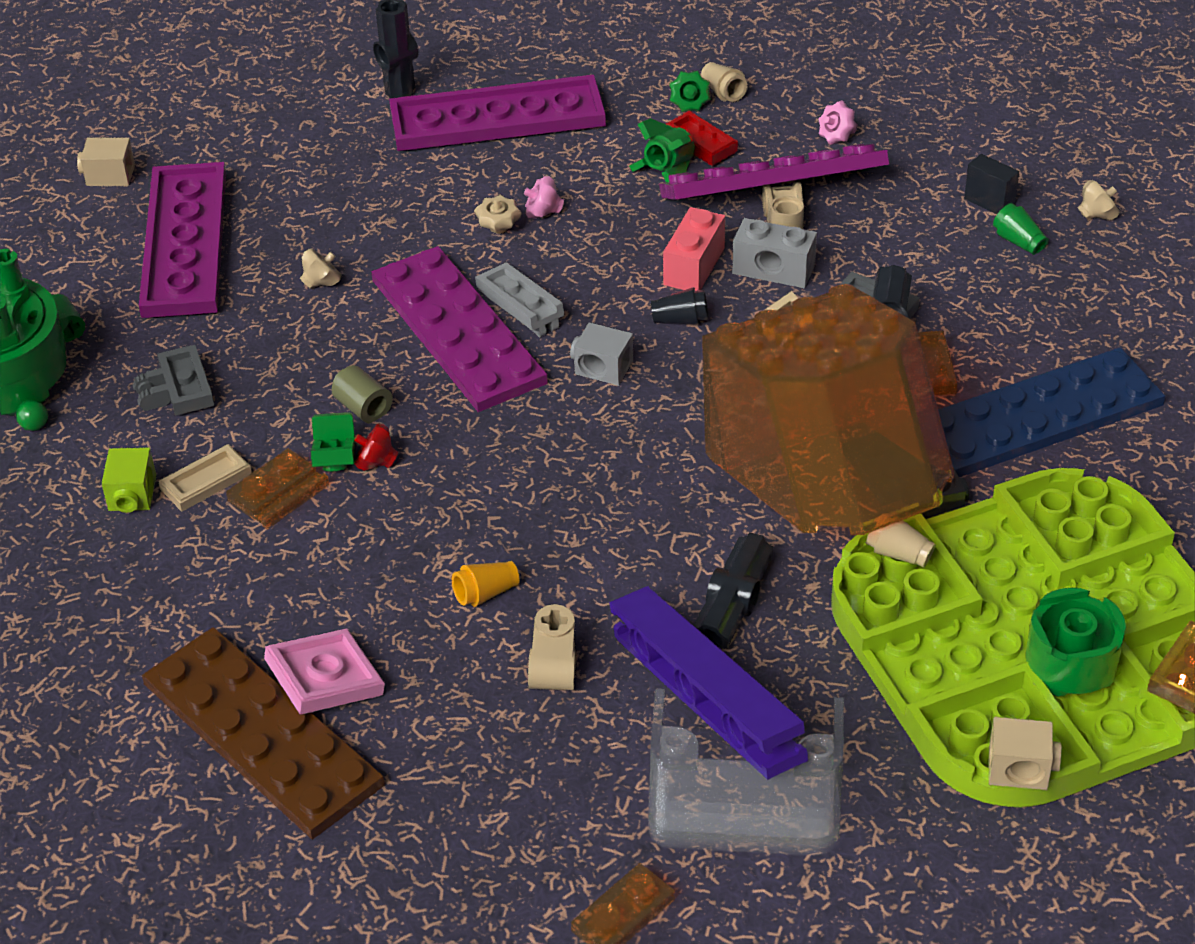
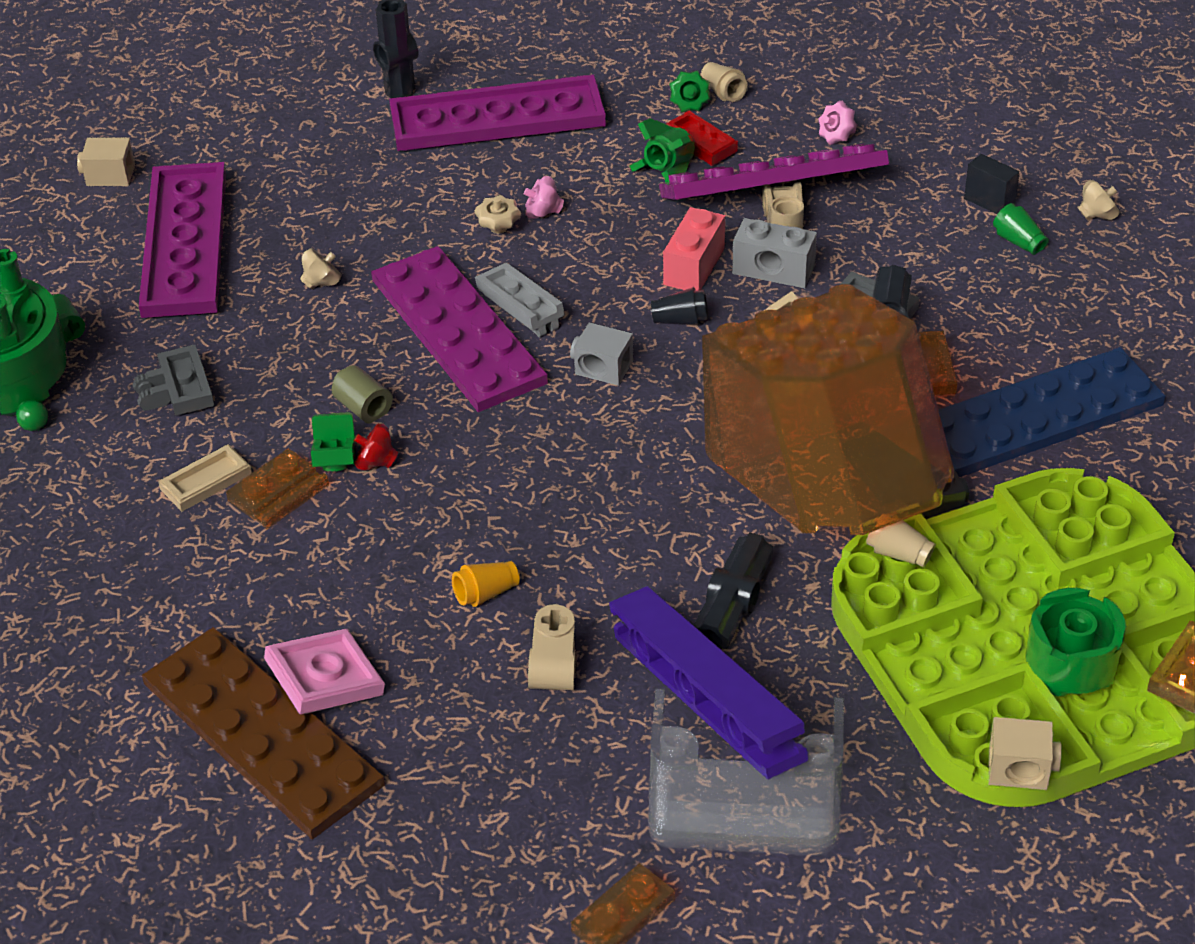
lime brick [102,448,156,513] -> none

